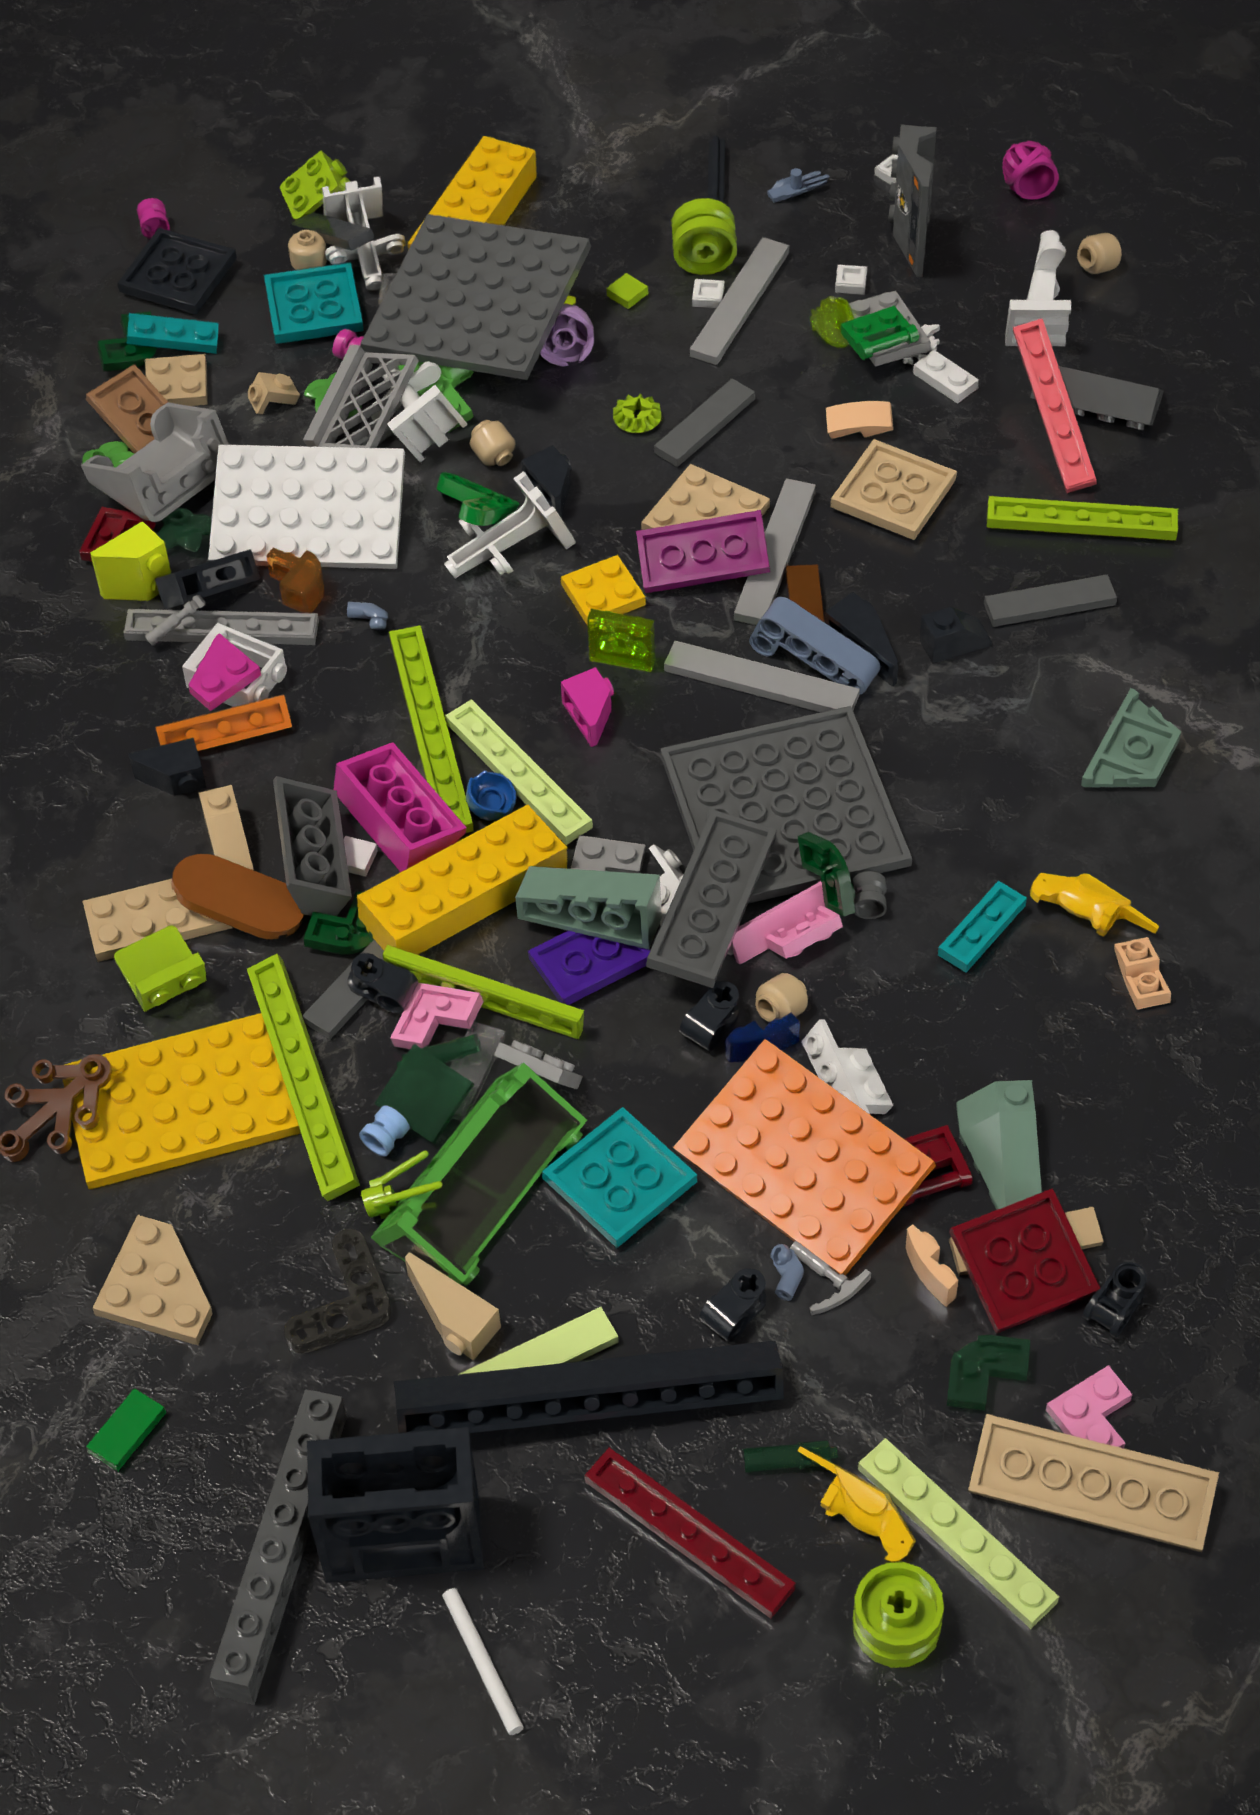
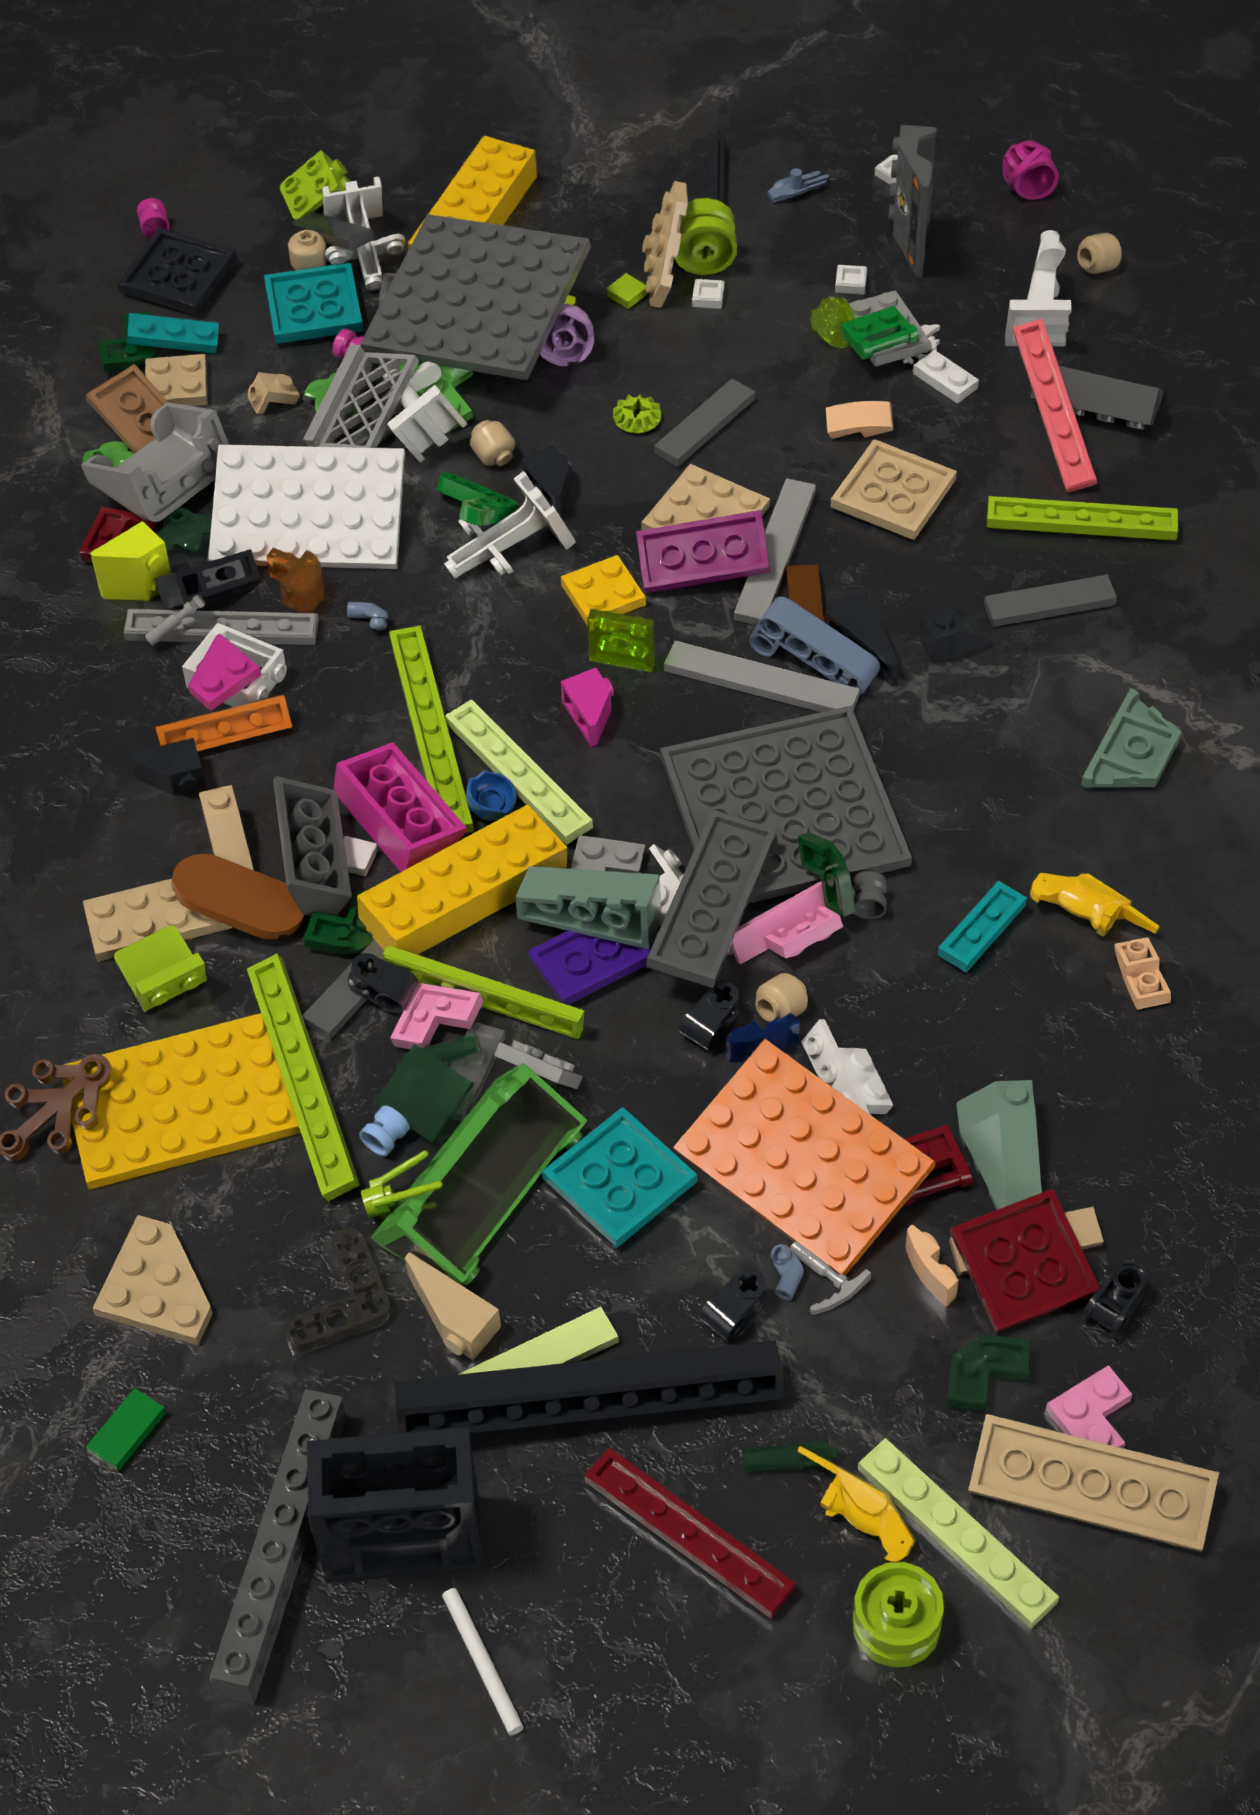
light grey tile [690,237,789,365] -> none
none -> tan plate [642,181,688,308]

